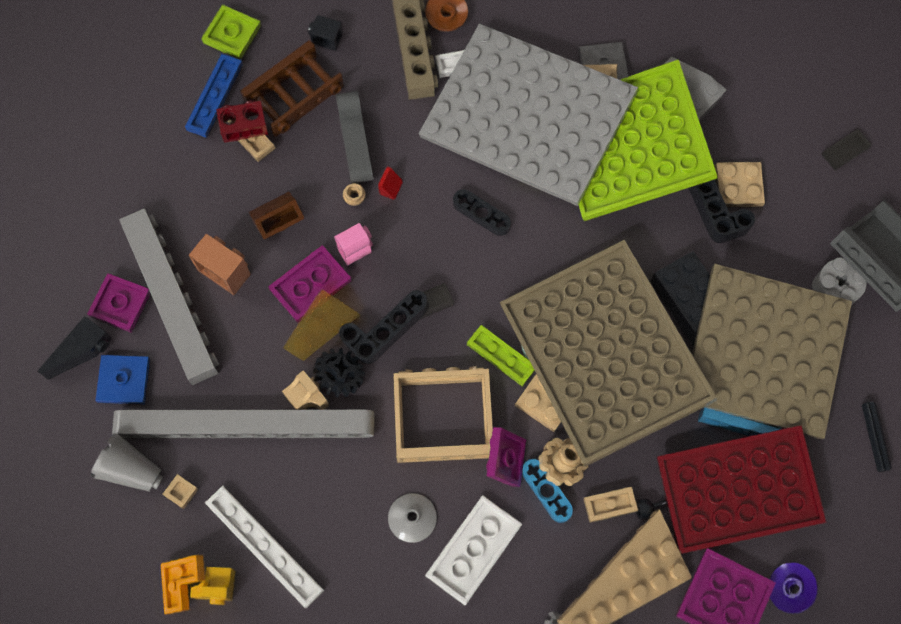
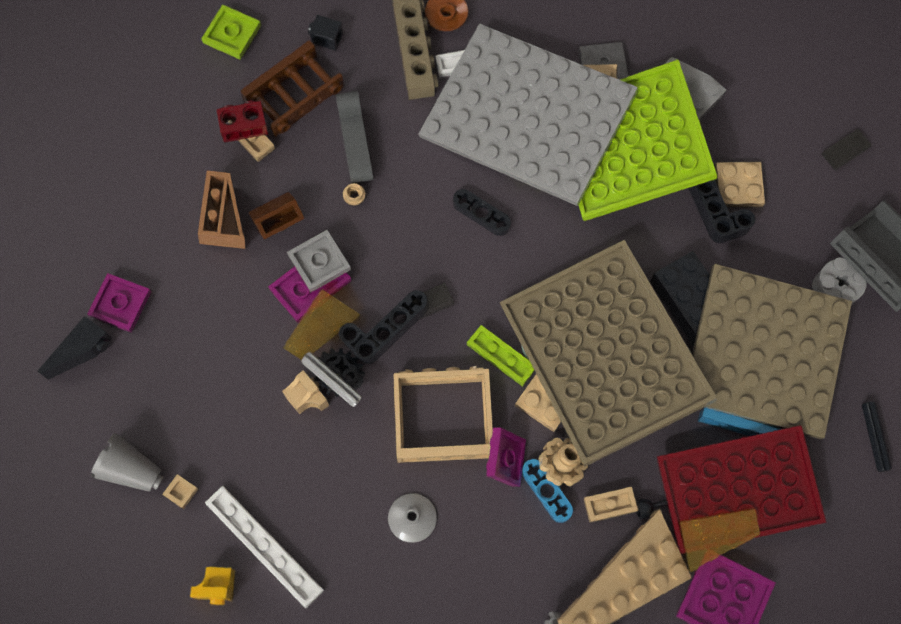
blue plate [95,355,150,404] -> none
light grey beam [112,410,374,438] -> none
light grey brick [119,208,219,385] -> none
light orange plate [161,555,205,614] -> none
blue plate [185,54,243,138] -> none
nougat brick [189,234,251,295] -> none
bright pink brick [334,223,373,266] -> none
red slope [378,167,403,200] -> none
white tile [425,495,522,605] -> none
dark purple dish [769,563,818,614] -> none
none -> medium nougat wedge [198,171,245,249]
none -> light grey plate [287,230,351,292]
none -> light grey axle [301,352,362,407]
none -> clear yellow wing [680,509,760,572]

